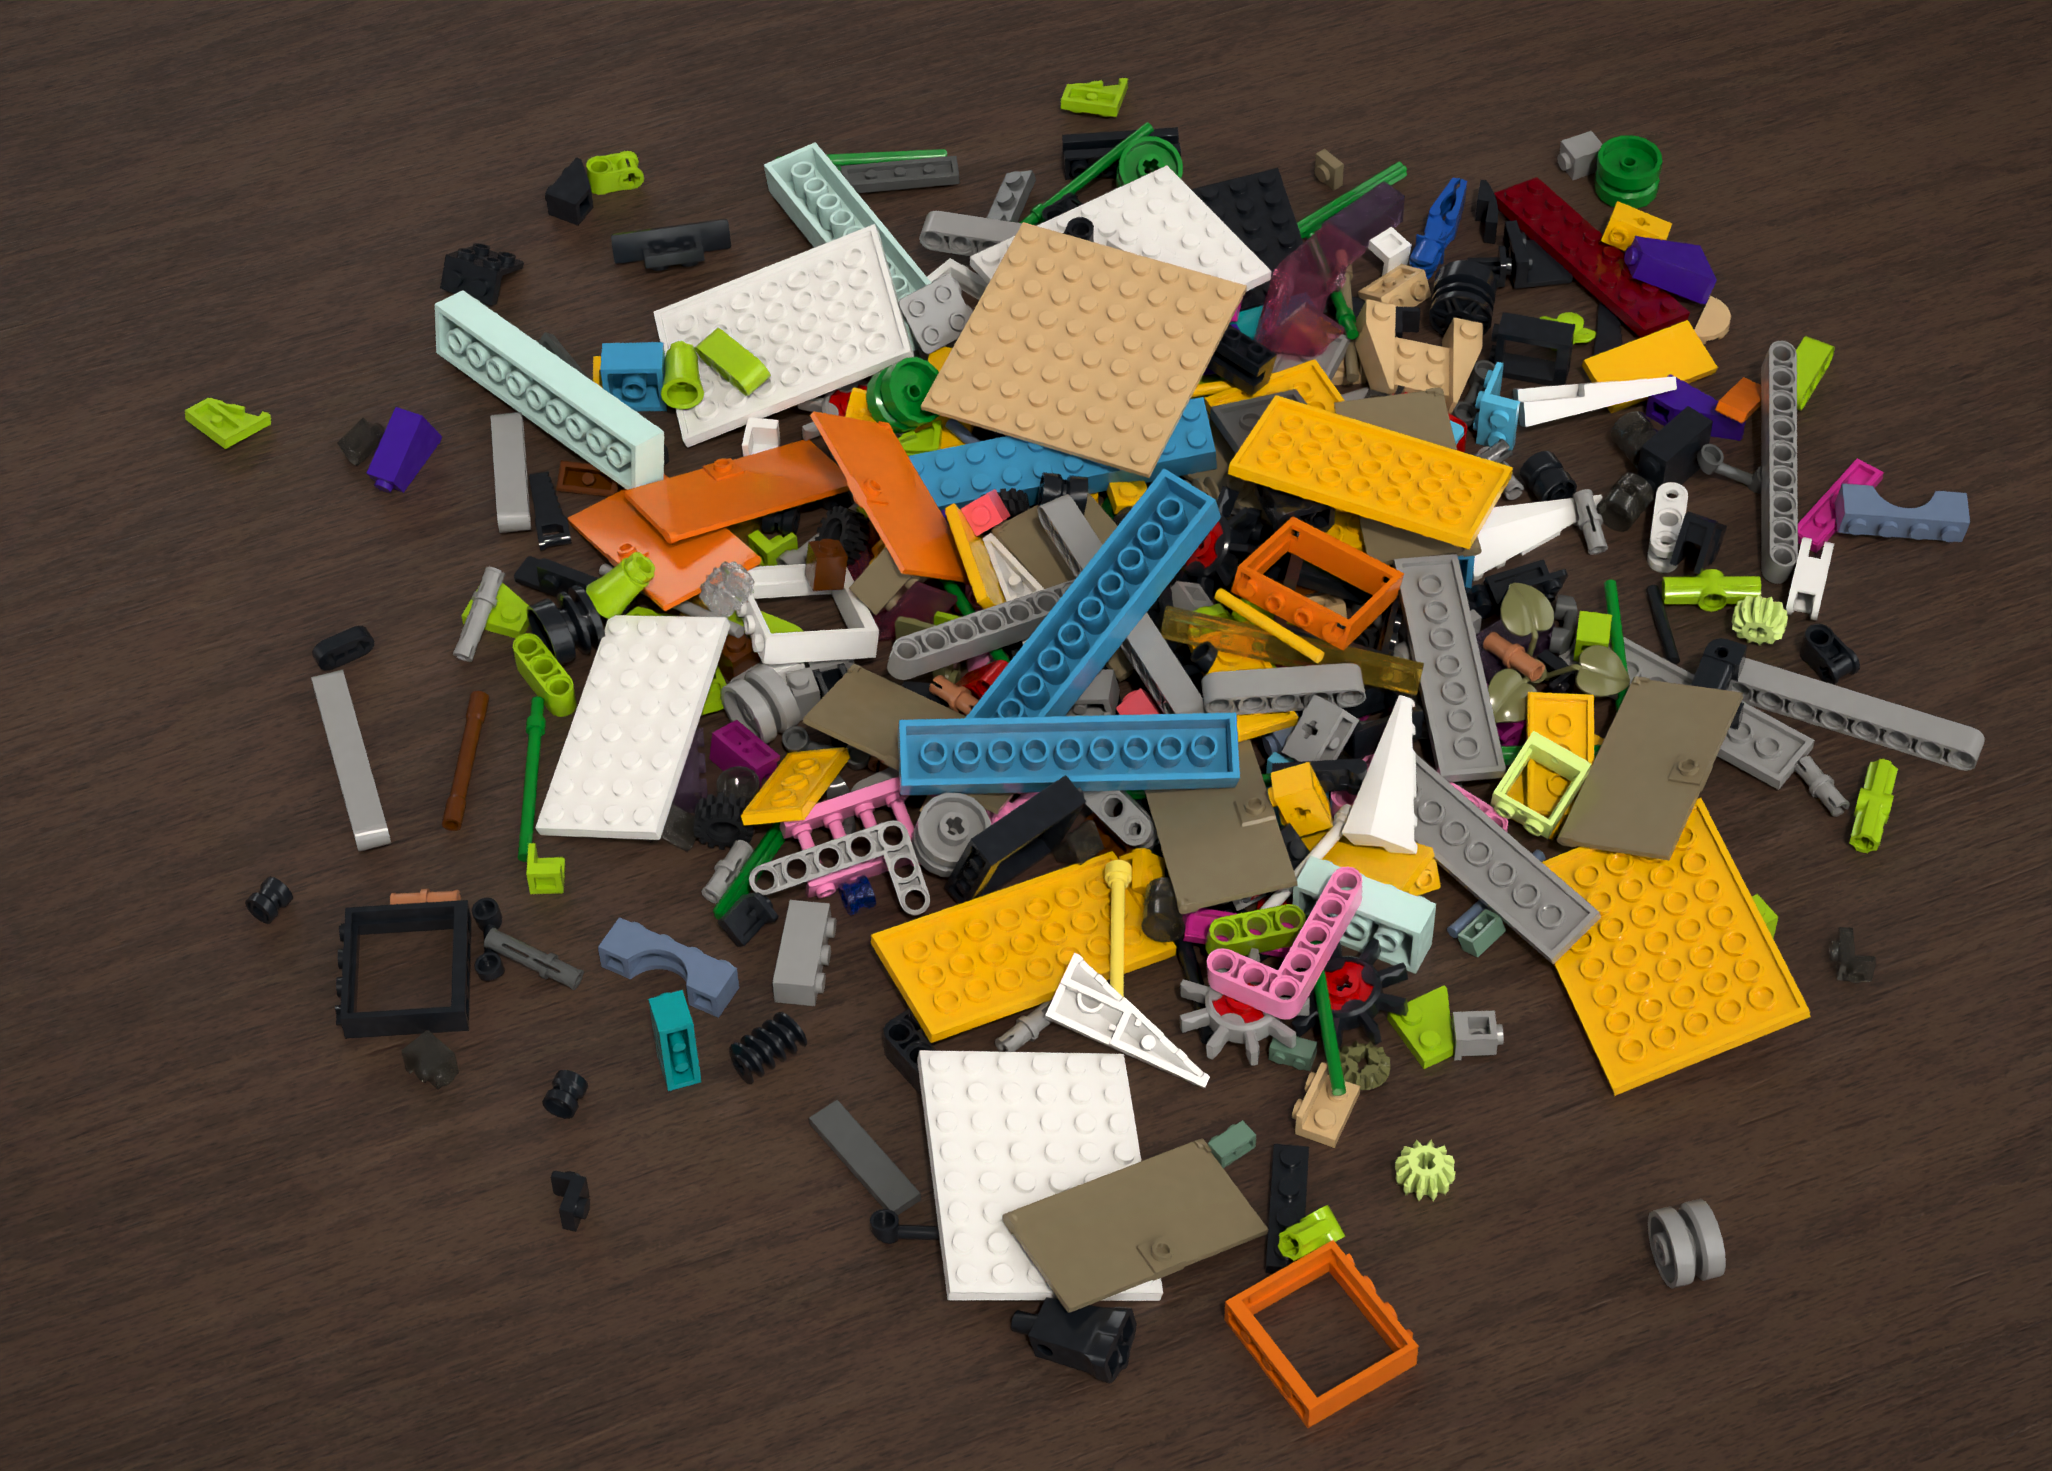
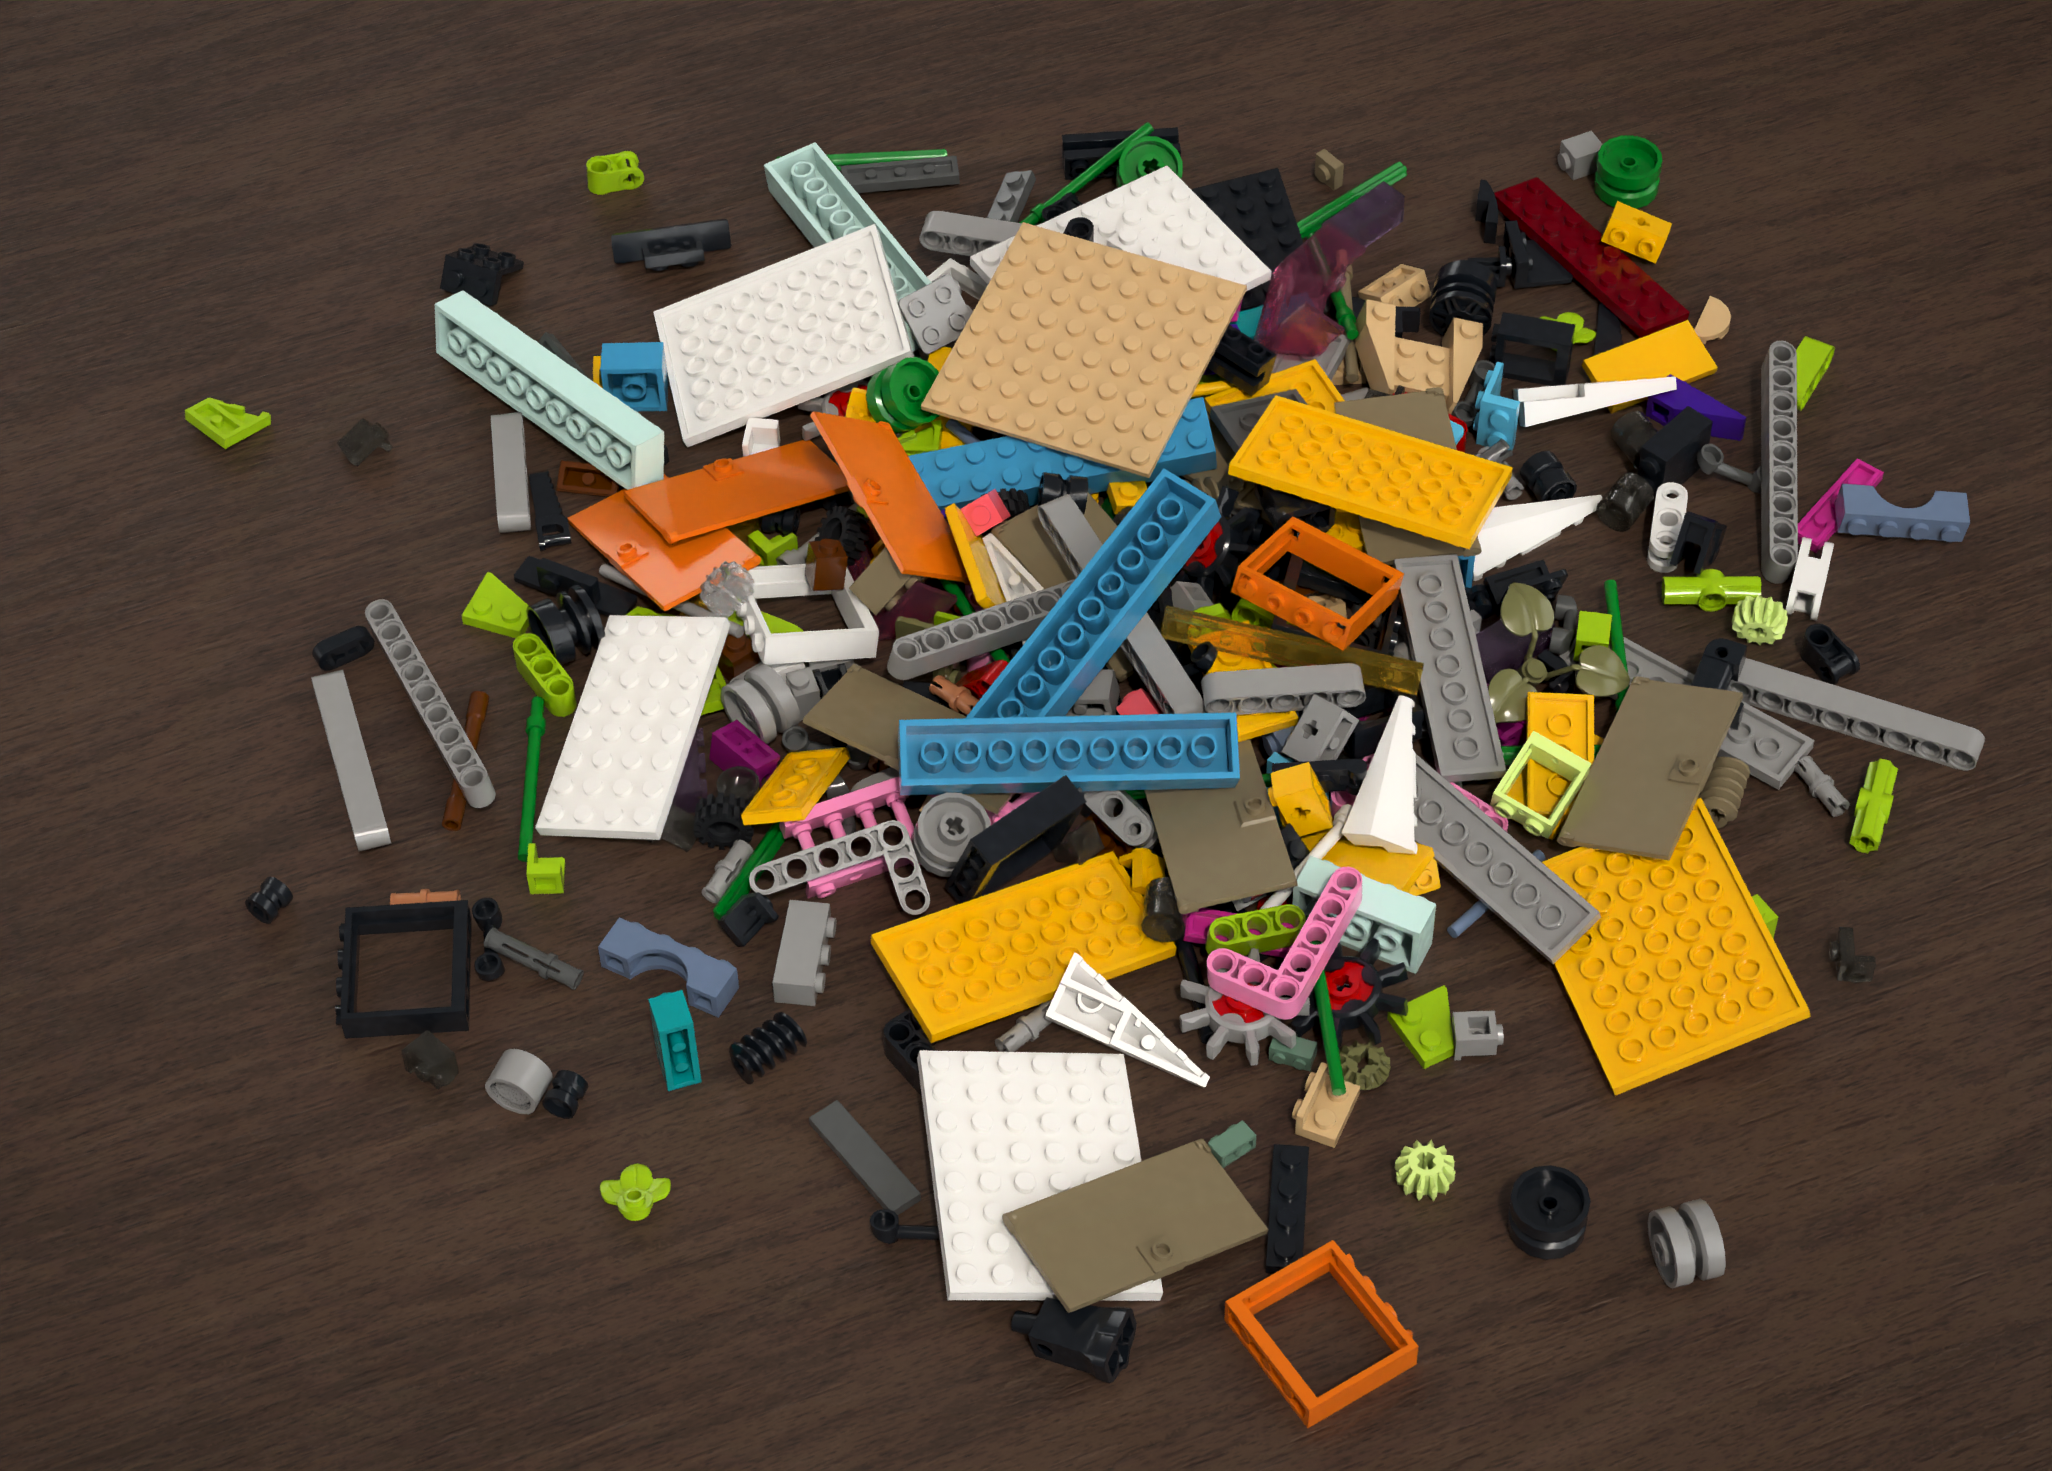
dark purple slope [366,407,442,493] -> none
light grey pin [453,567,505,662] -> none
black slope [545,157,594,226] -> none
black bracket [550,1171,590,1232] -> none
lime plant [586,552,655,619] -> none
lime plant [661,341,704,409] -> none
lime beam [695,328,771,396] -> none
clear blue wheel [838,875,876,916] -> none
lime wing [1061,78,1128,117] -> none
light yellow piece [1105,860,1132,996] -> none
yellow bar [1214,588,1324,663] -> none
lime piece [1277,1205,1345,1261] -> none
white panel [1368,227,1411,276] -> none
blue arm [1409,178,1467,280] -> none
sand green piece [1457,909,1506,957] -> none
nougat pin [1483,632,1545,681] -> none
light grey pin [1573,489,1608,555] -> none
dark purple slope [1624,236,1717,304] -> none
black bar [1646,585,1680,665] -> none
orange tile [1715,377,1761,423] -> none
none -> light grey beam [365,599,496,808]
none -> light grey piece [485,1049,553,1114]
none -> lime plate [600,1163,671,1221]
none -> black wheel [1507,1165,1591,1260]
none -> dark tan piece [1698,757,1750,829]

